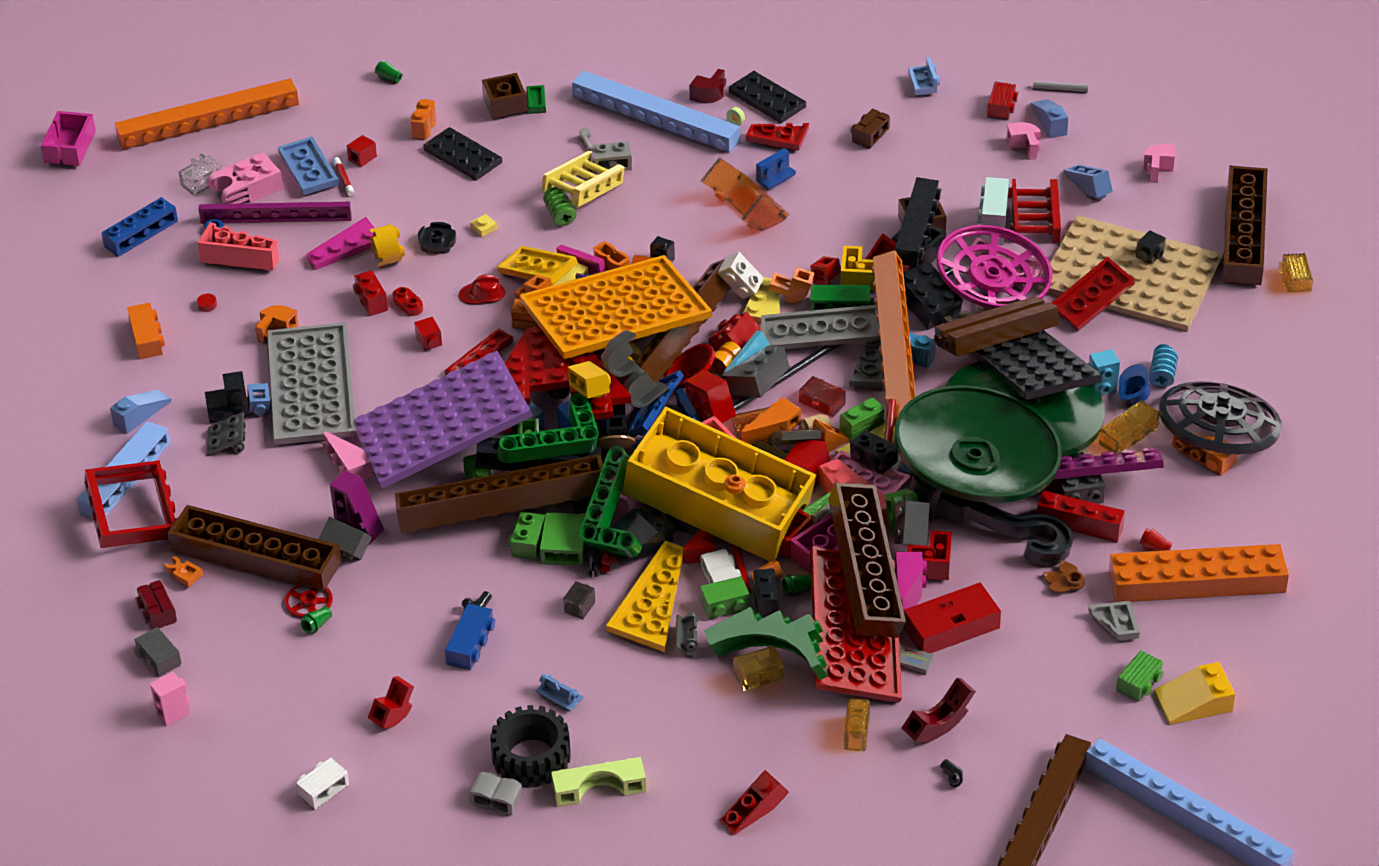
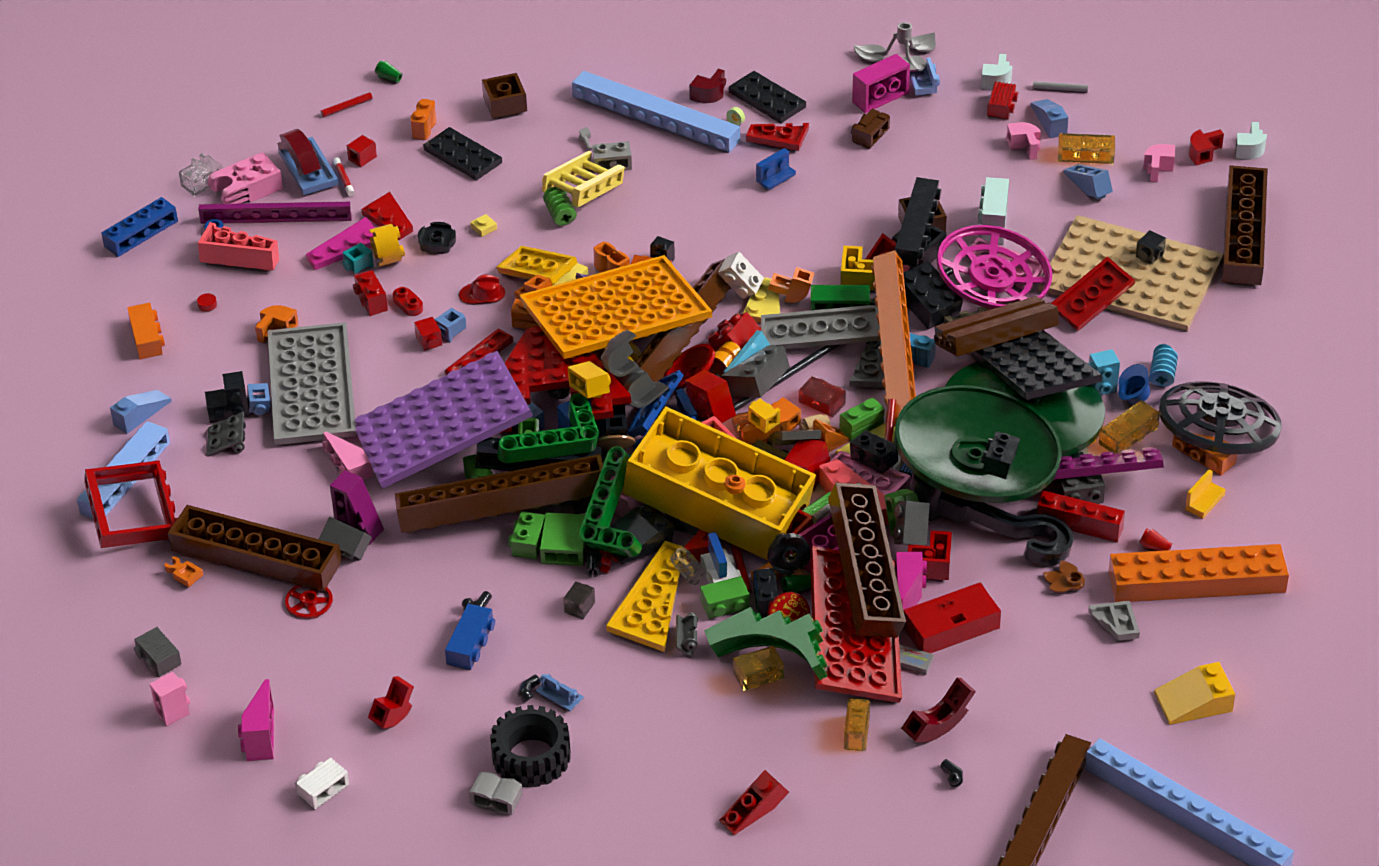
dark pink piece [41,111,96,166] -> none
orange brick [115,78,299,150] -> none
dark red brick [135,580,177,629] -> none
green cone [300,606,332,634] -> none
green tile [526,85,546,114] -> none
yellowish green arch [551,757,647,807] -> none
dark pink plate [556,244,606,275] -> none
clear orange windscreen [700,157,790,232] -> none
red brick [810,256,841,285] -> none
red fence [1008,179,1061,243] -> none
bright green brick [1116,650,1164,701] -> none
clear yellow brick [1279,252,1313,292] -> none
none -> dark pink slope [238,679,274,761]
none -> dark red arch [277,129,321,176]
none -> red bar [320,92,373,117]
none -> teal brick [342,243,374,273]
none -> red wing [361,192,413,240]
none -> medium blue brick [435,308,466,343]
none -> black arm [517,674,541,702]
none -> clear beam [671,547,706,585]
none -> blue tile [708,532,727,578]
none -> yellow brick [748,398,780,434]
none -> black plate [767,533,810,575]
none -> red tile [767,592,811,622]
none -> dark pink brick [852,54,910,113]
none -> light grey plant [854,22,936,72]
none -> black brick [980,431,1020,479]
none -> light aqua brick [981,54,1012,90]
none -> clear yellow brick [1058,133,1115,164]
none -> yellow panel [1185,470,1226,519]
none -> red brick [1189,129,1224,166]
none -> light aqua brick [1235,122,1267,160]

